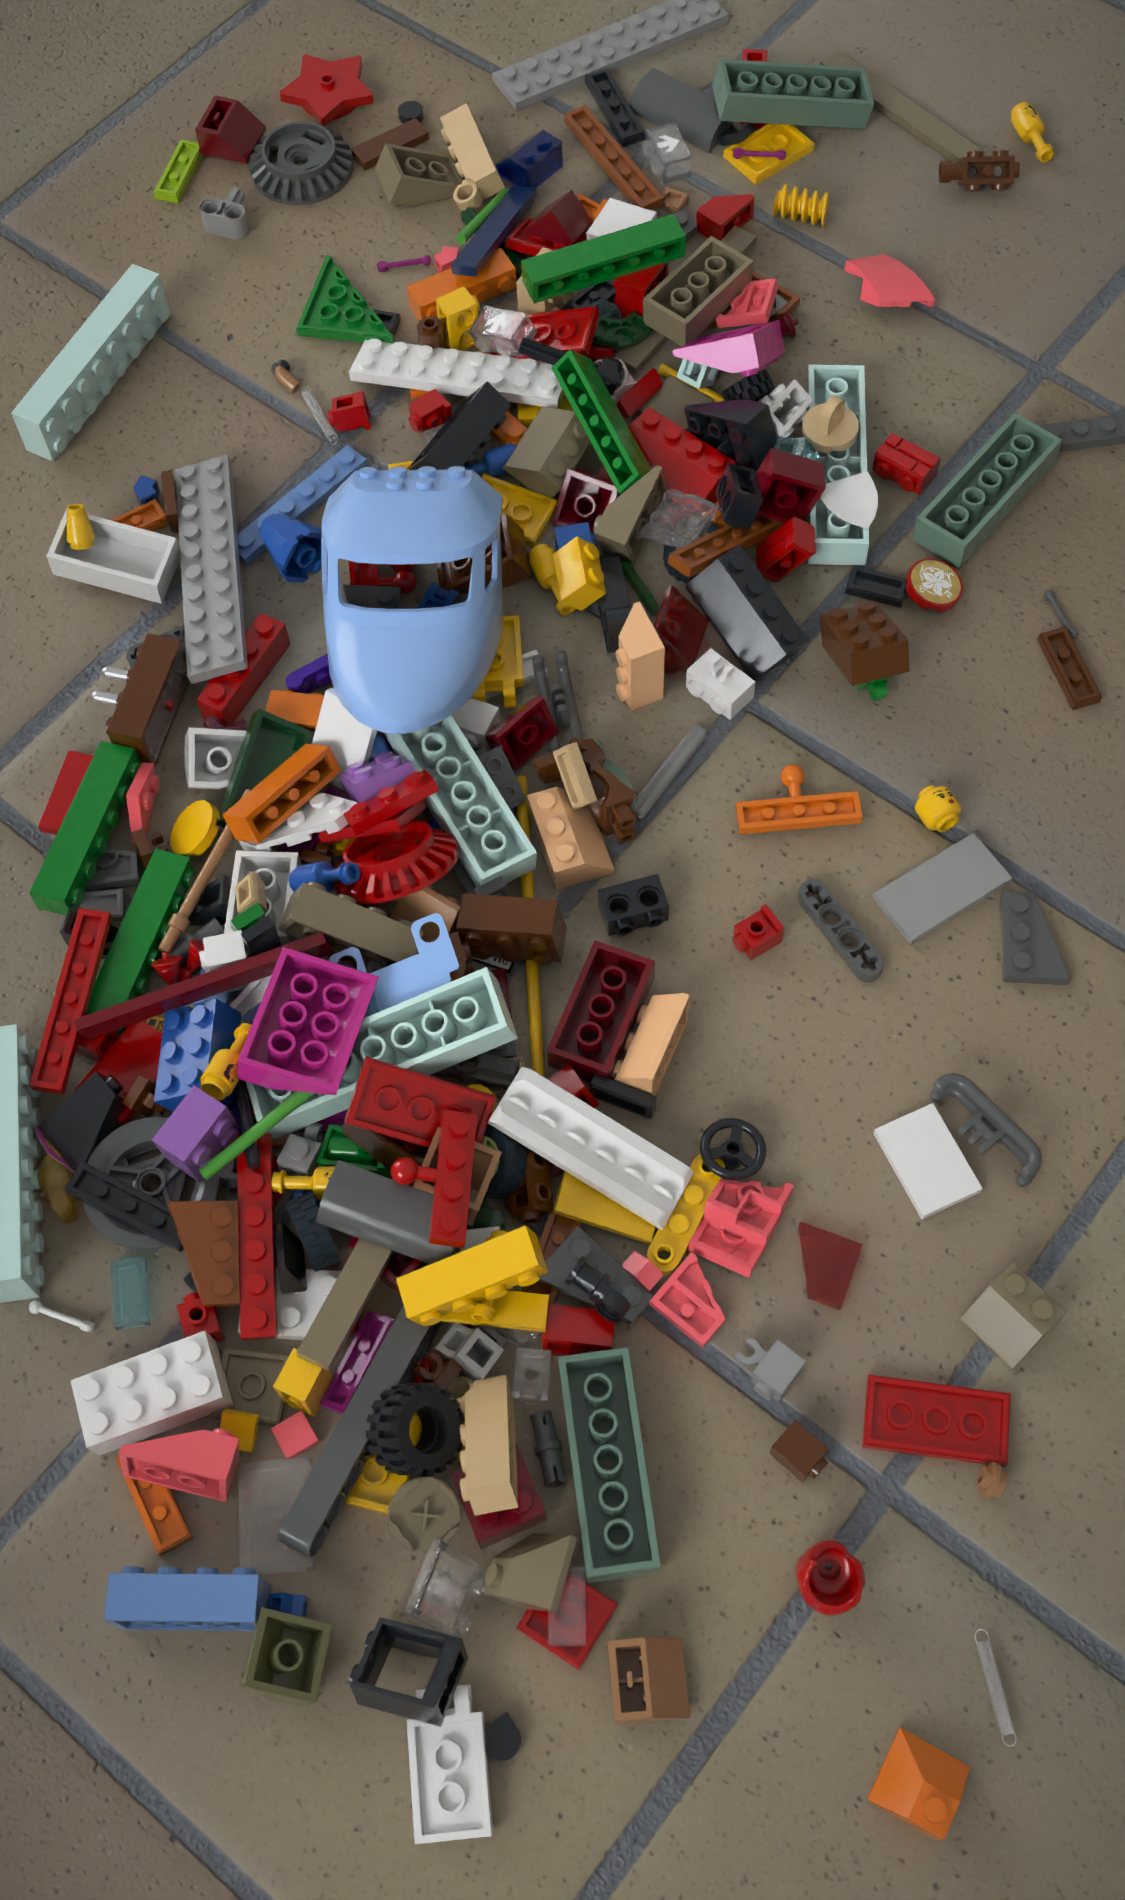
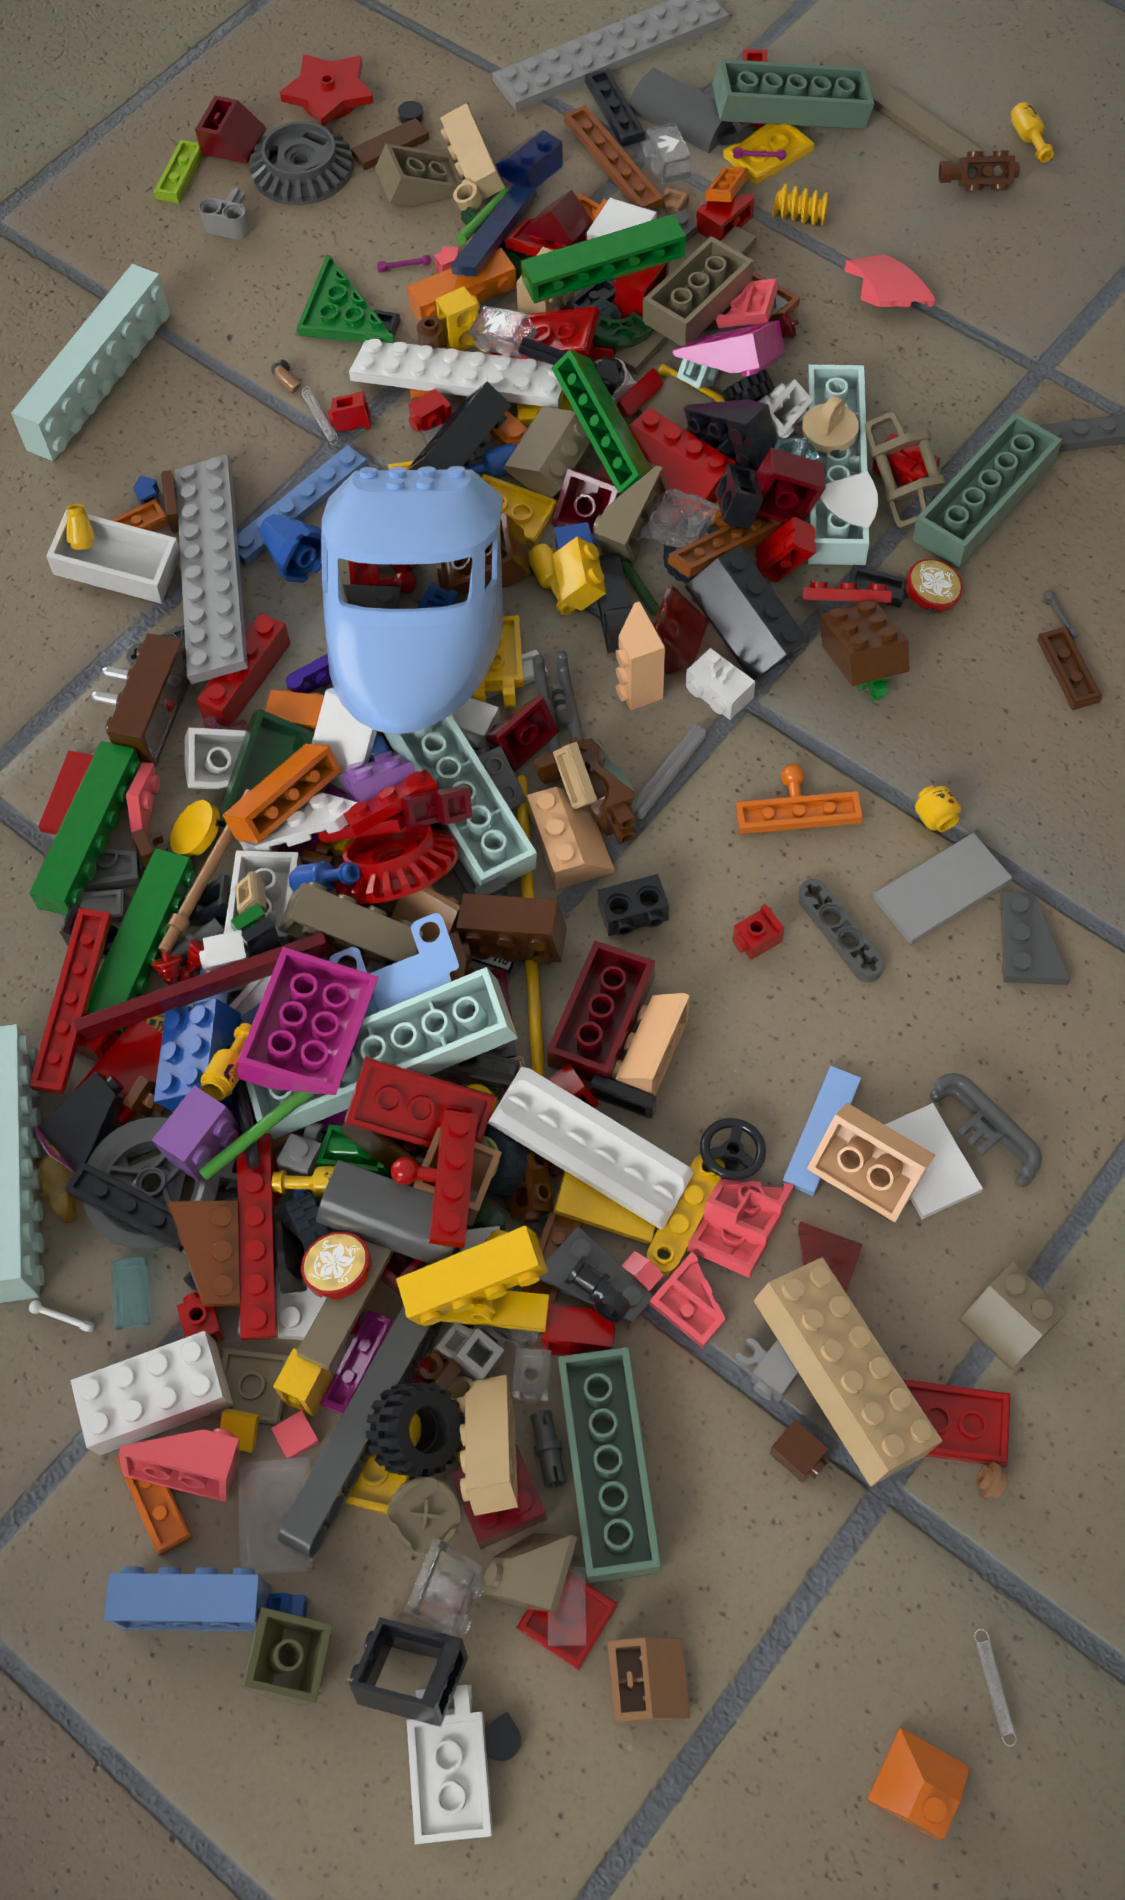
red piece [795,1540,866,1616] -> none
none -> tile [301,1231,372,1300]
none -> dark red slope [402,786,473,830]
none -> orange tile [705,167,748,202]
none -> tan brick [753,1257,942,1487]
none -> light blue tile [782,1066,861,1196]
none -> red plate [802,581,892,603]
none -> light nougat slope [807,1103,935,1222]
none -> dark tan bar [865,412,946,530]

